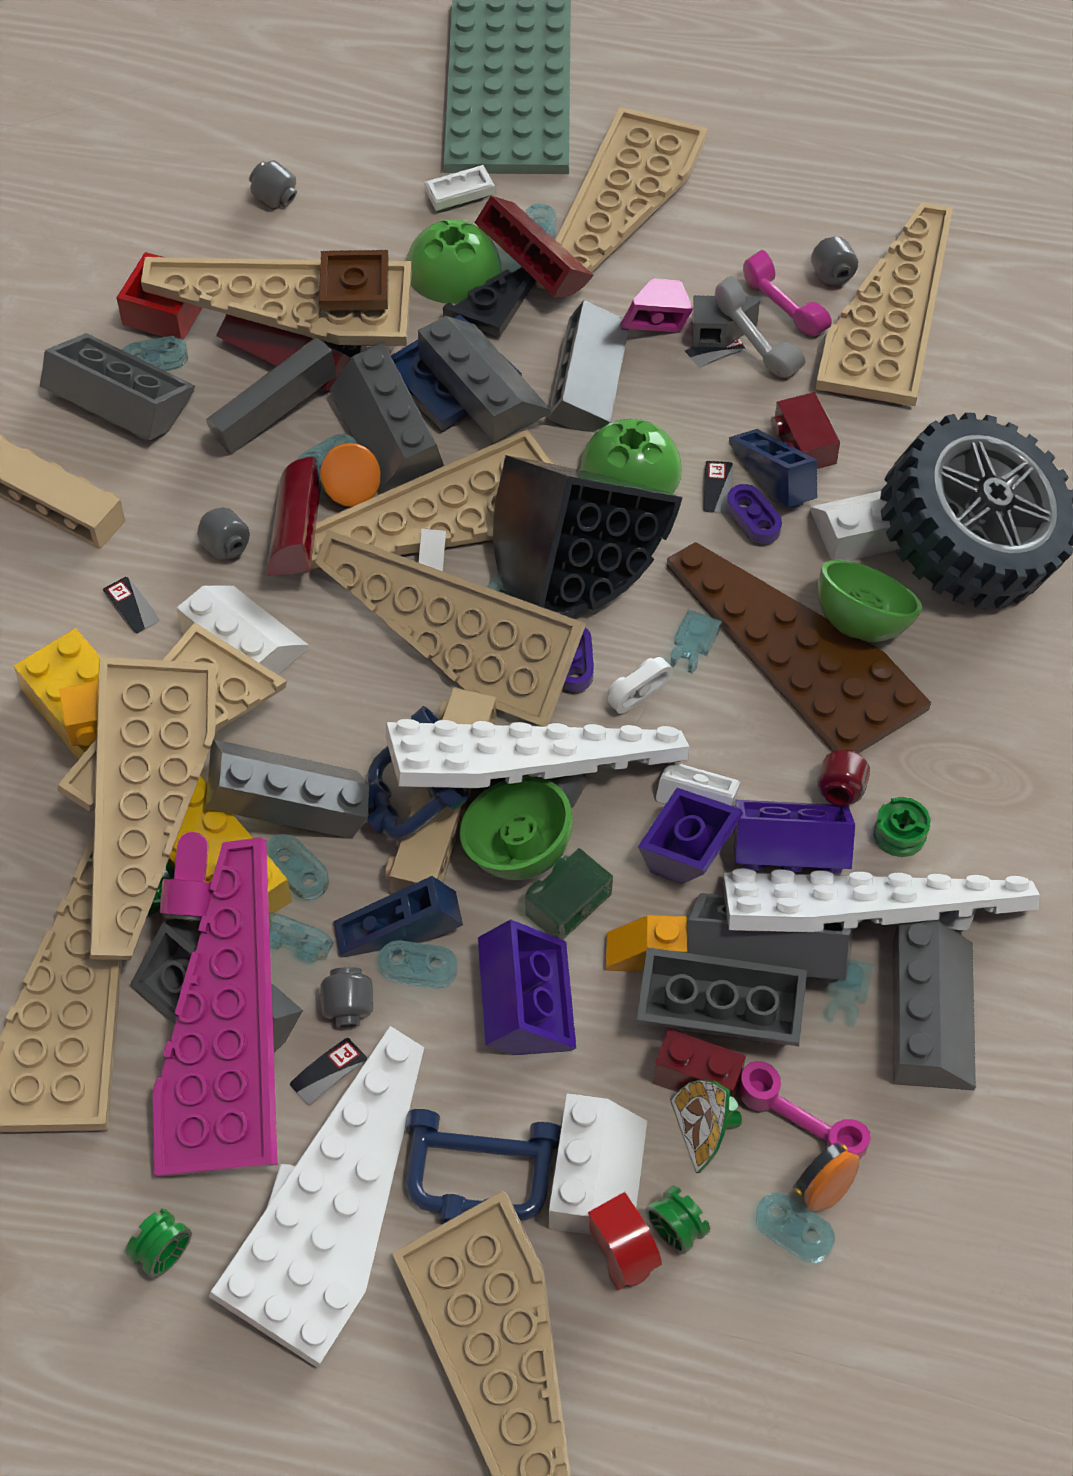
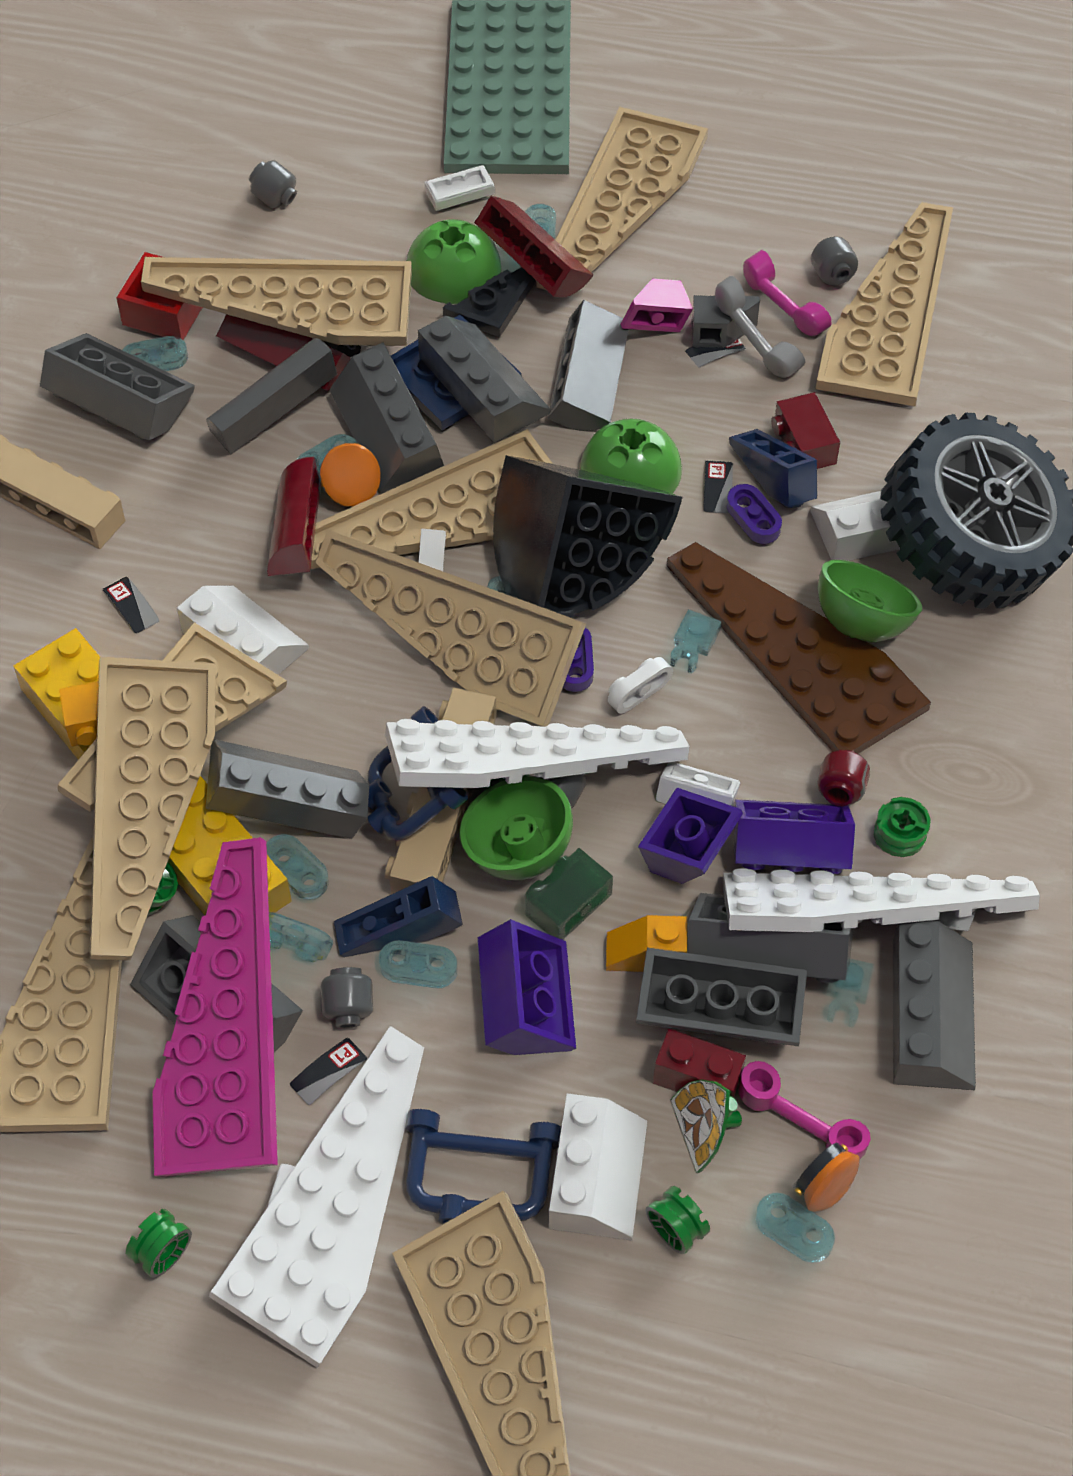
dark pink piece [160,832,212,921] -> none
dark grey head [197,507,250,560] -> none
reddish brown plate [319,250,389,310] -> none
red brick [588,1192,662,1290] -> none

